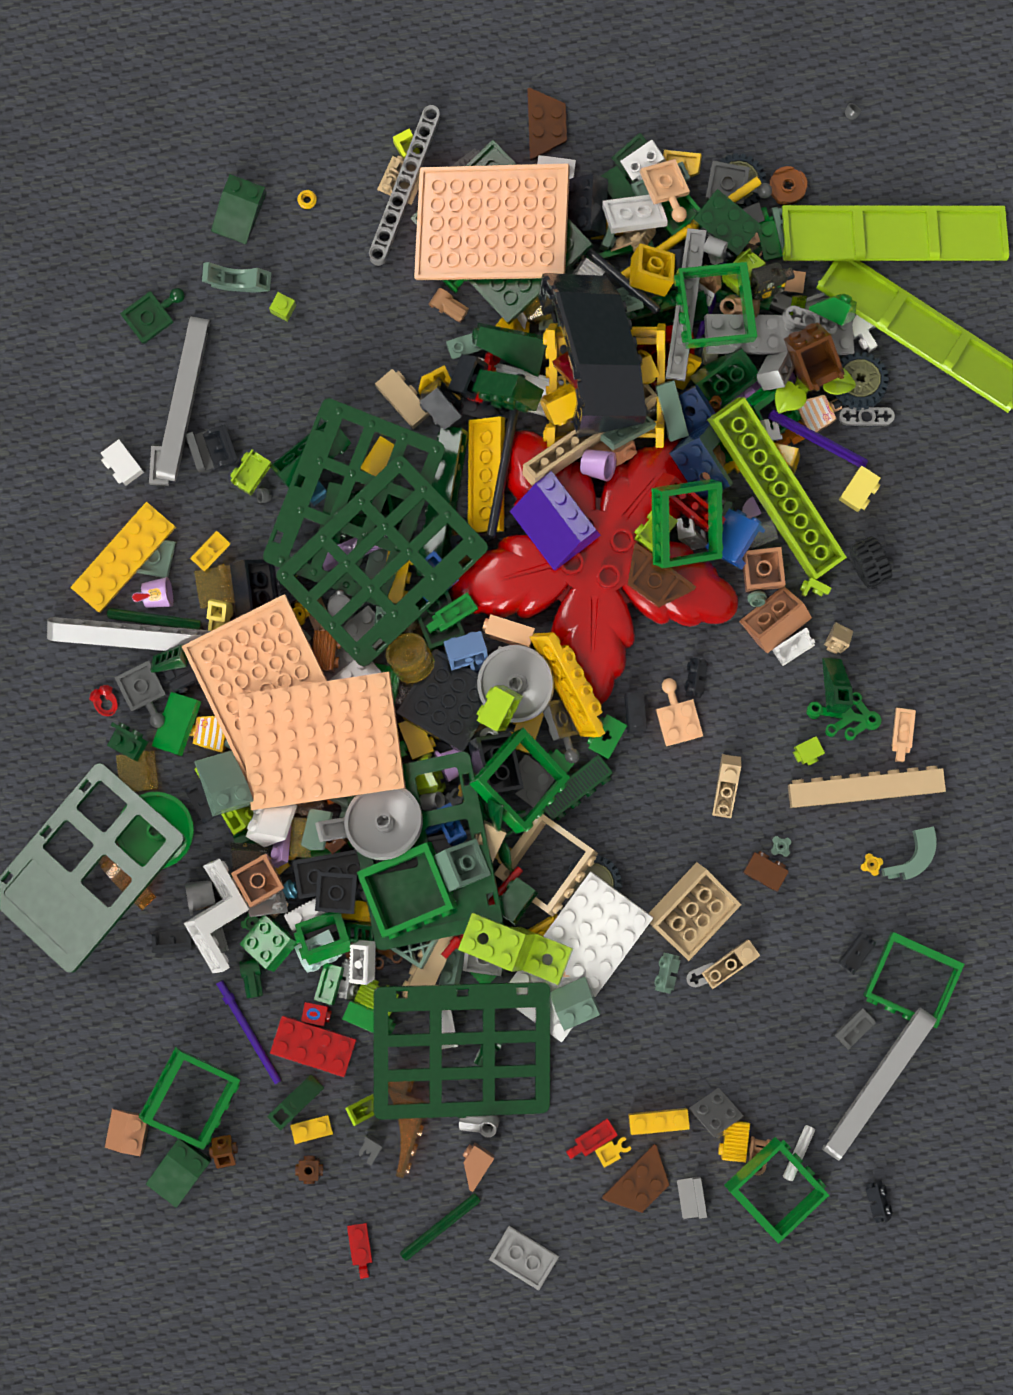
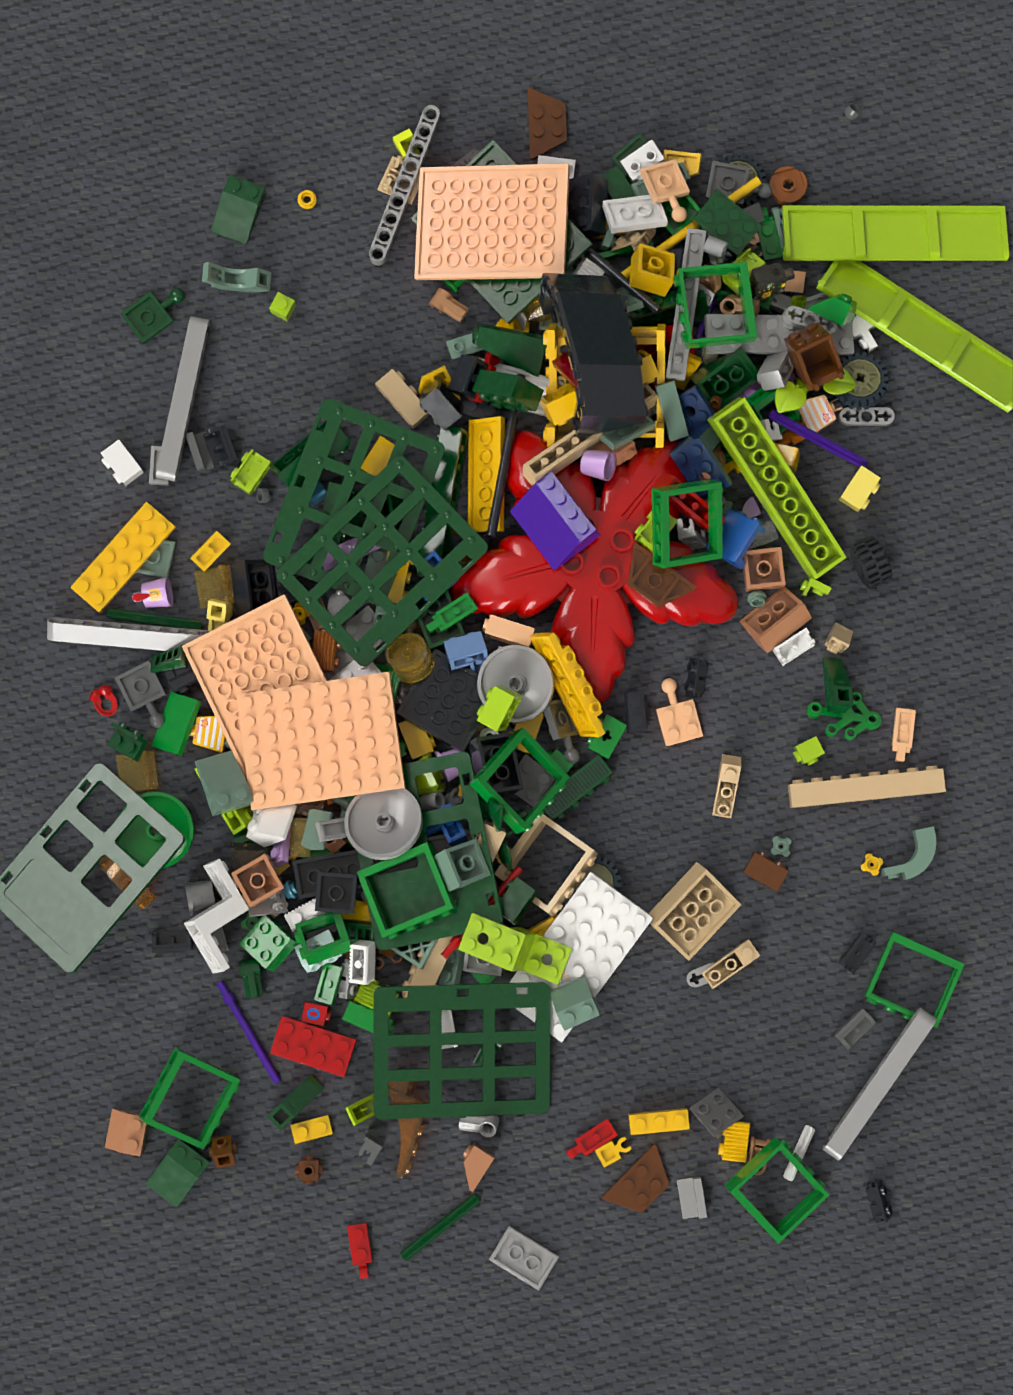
sand green hinge [655,953,681,994] -> none

